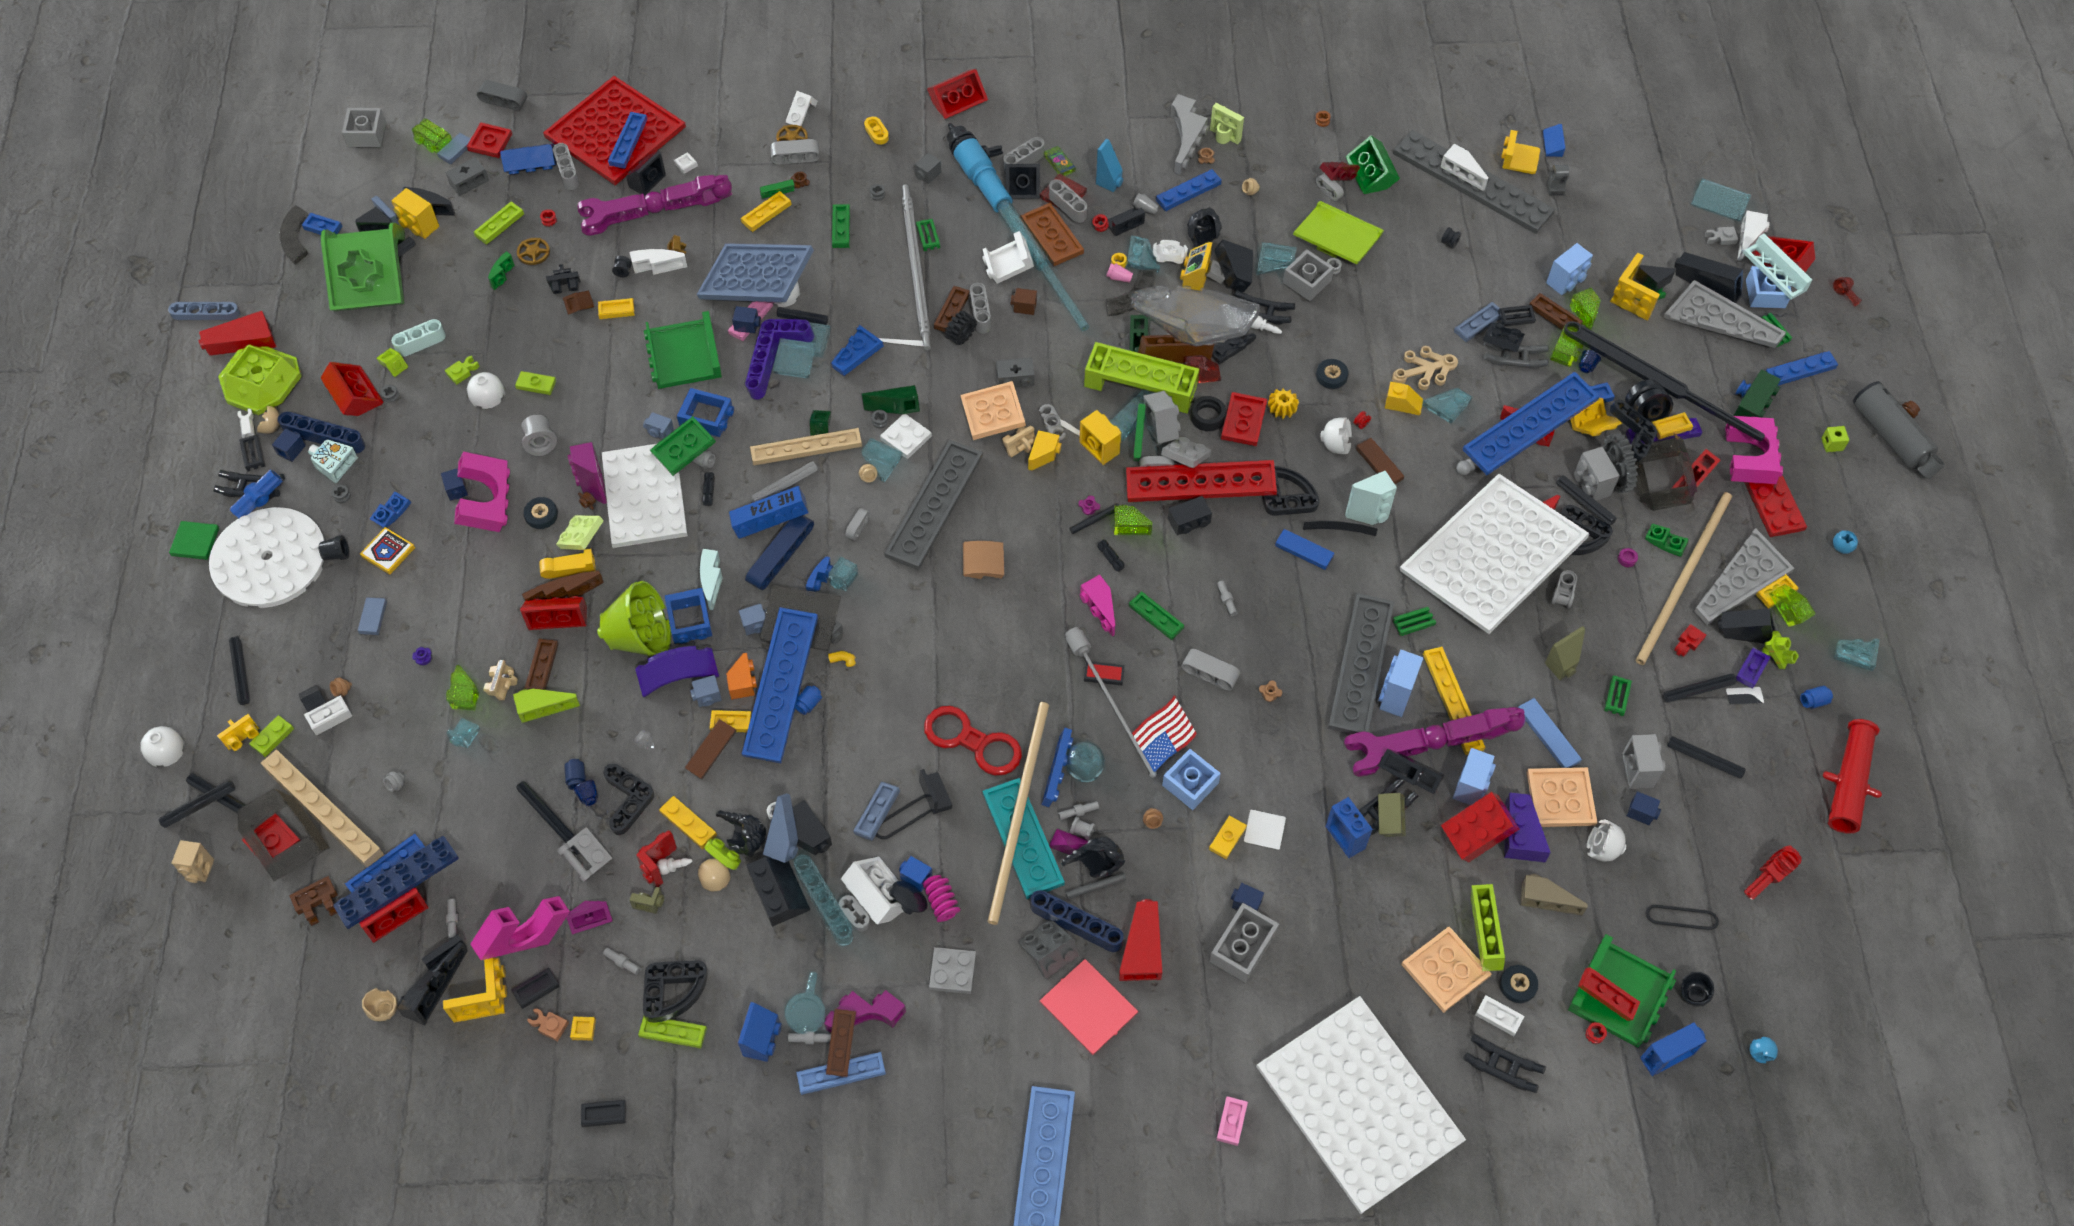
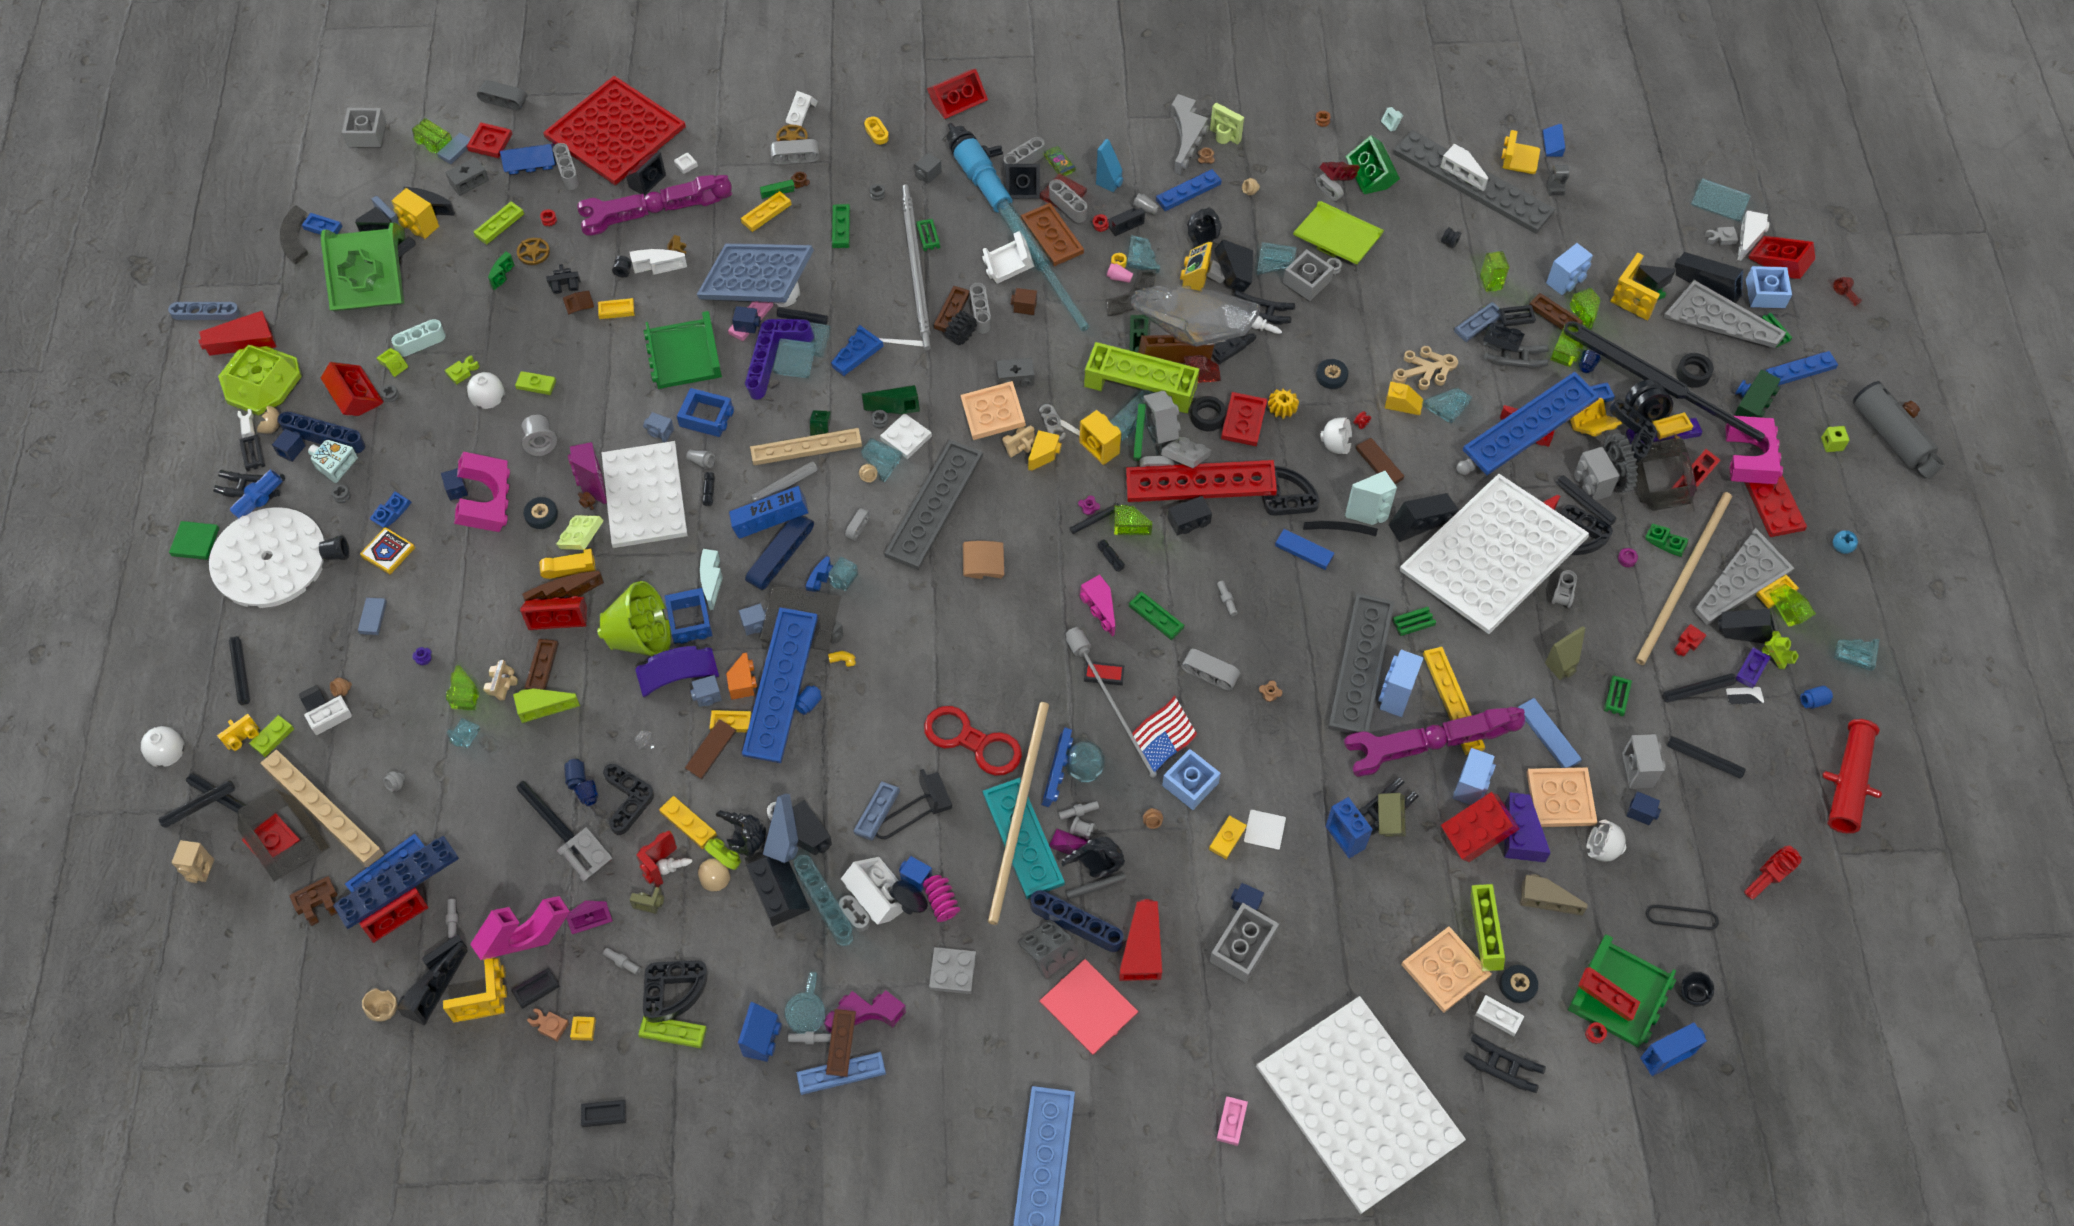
blue plate [608,112,647,168] -> none
green tile [650,416,716,476] -> none
white plate [1153,240,1188,264] -> none
black slope [1378,749,1445,794] -> none
light aqua fence [1743,234,1812,300] -> none
dark azure piece [1749,1037,1778,1063] -> none
none -> light aqua tile [1381,107,1404,131]
none -> black wedge [1388,493,1458,542]
none -> clear neon green brick [1480,251,1509,292]
none -> black tyre [1676,353,1714,388]

